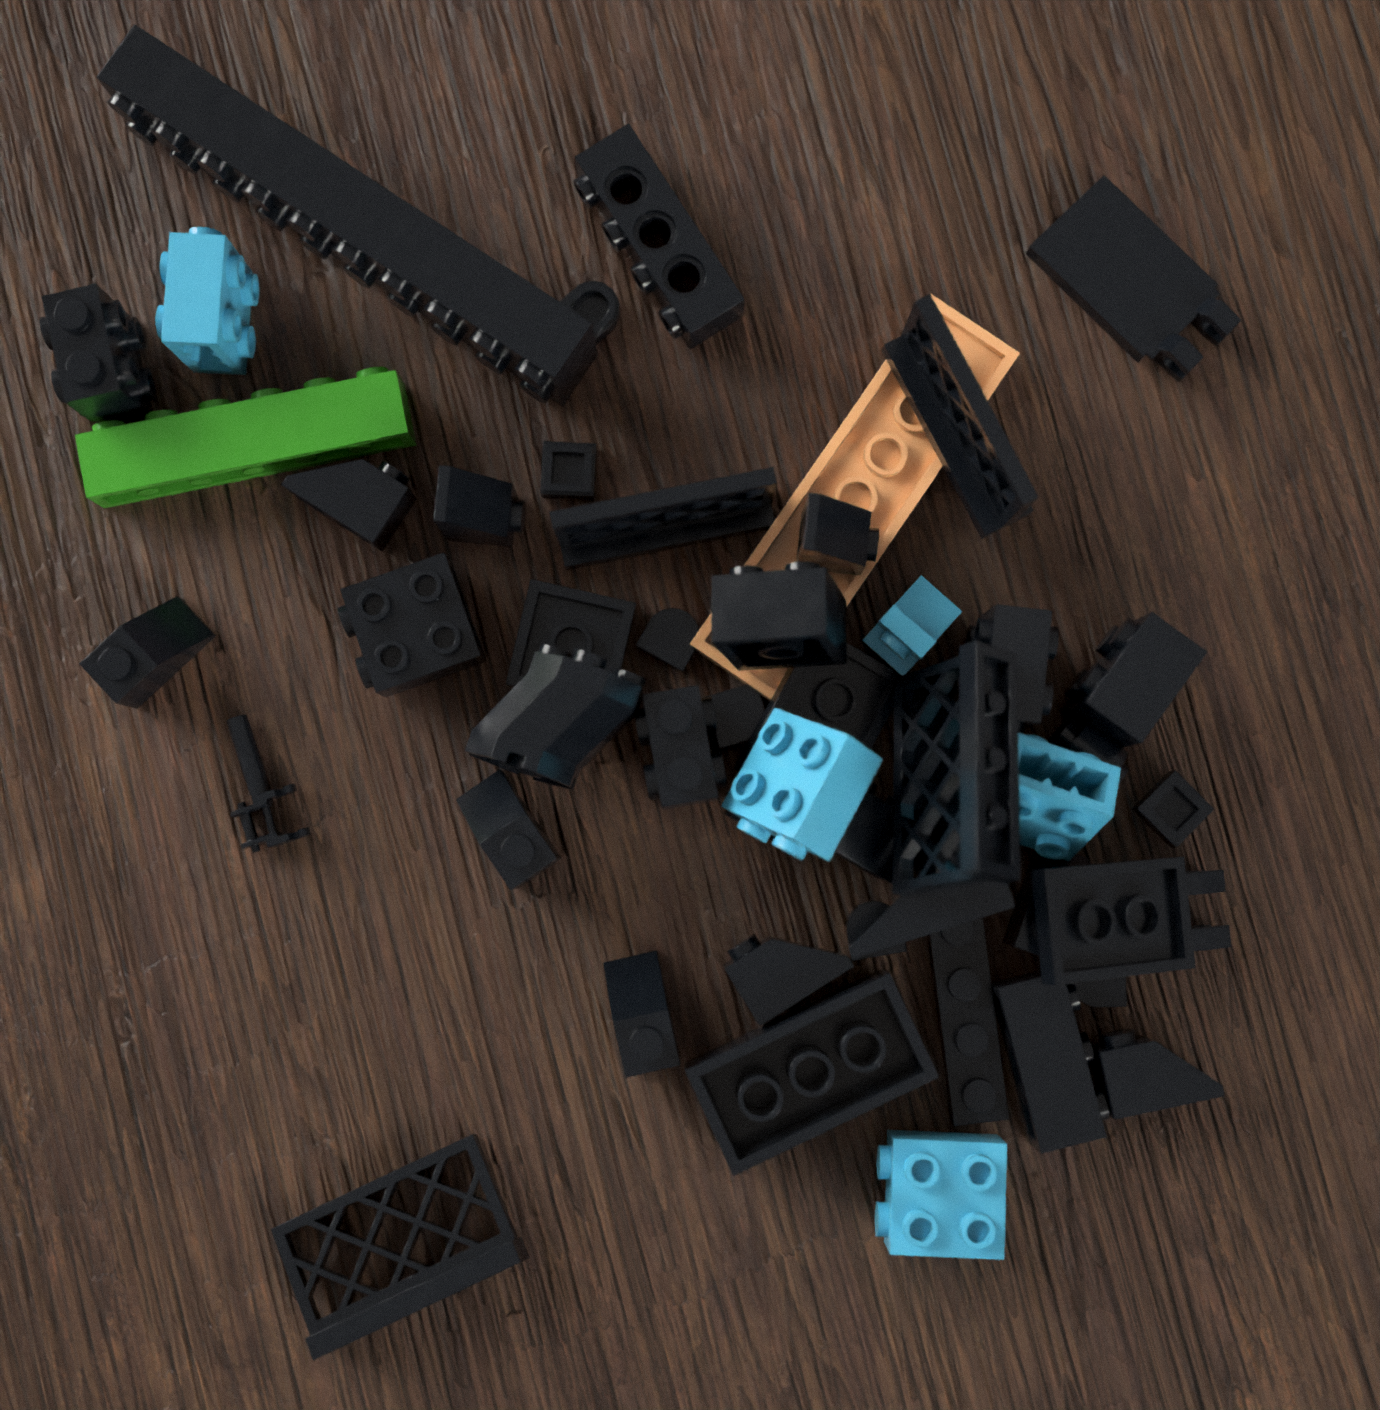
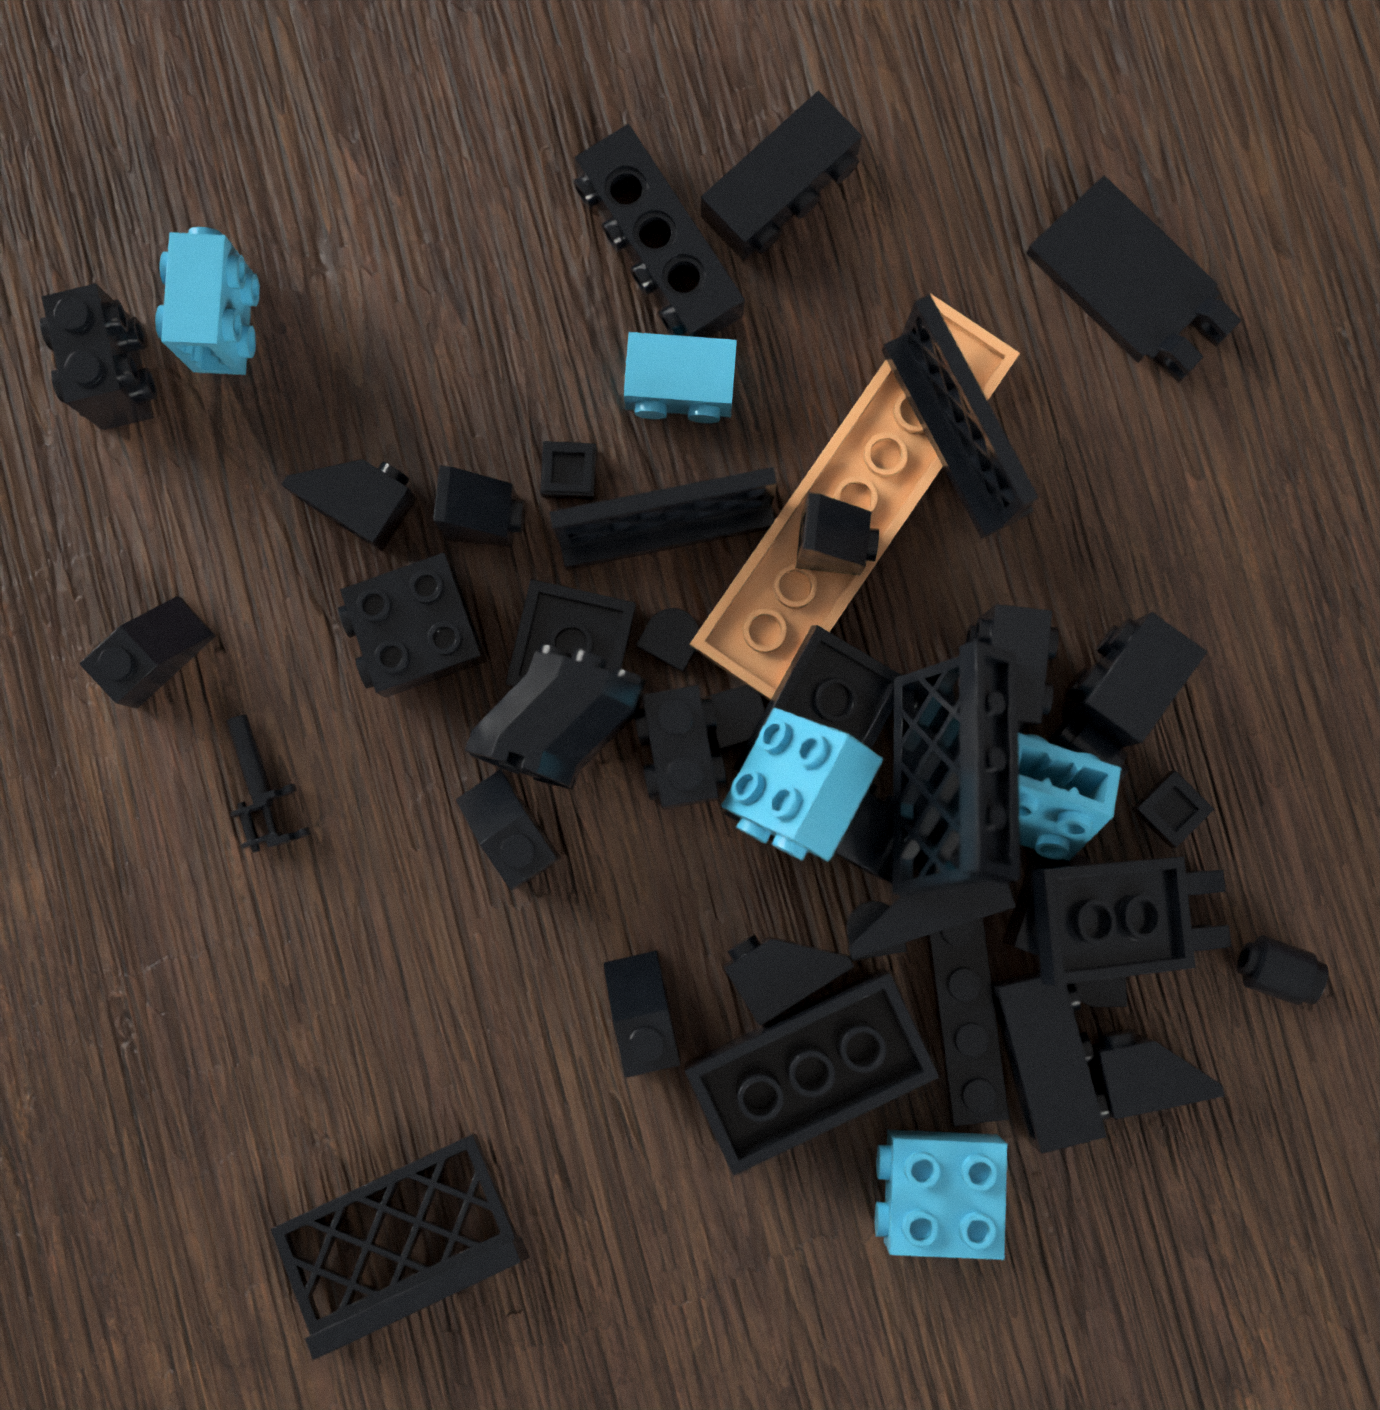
bright green brick [75,367,417,509] -> none
black brick [96,24,598,407] -> none
black tile [560,281,620,345] -> none
black brick [711,561,847,671] -> none
medium azure brick [862,575,962,676] -> none
none -> medium azure brick [624,332,737,423]
none -> black brick [701,90,862,261]
none -> black brick [1237,935,1328,1005]

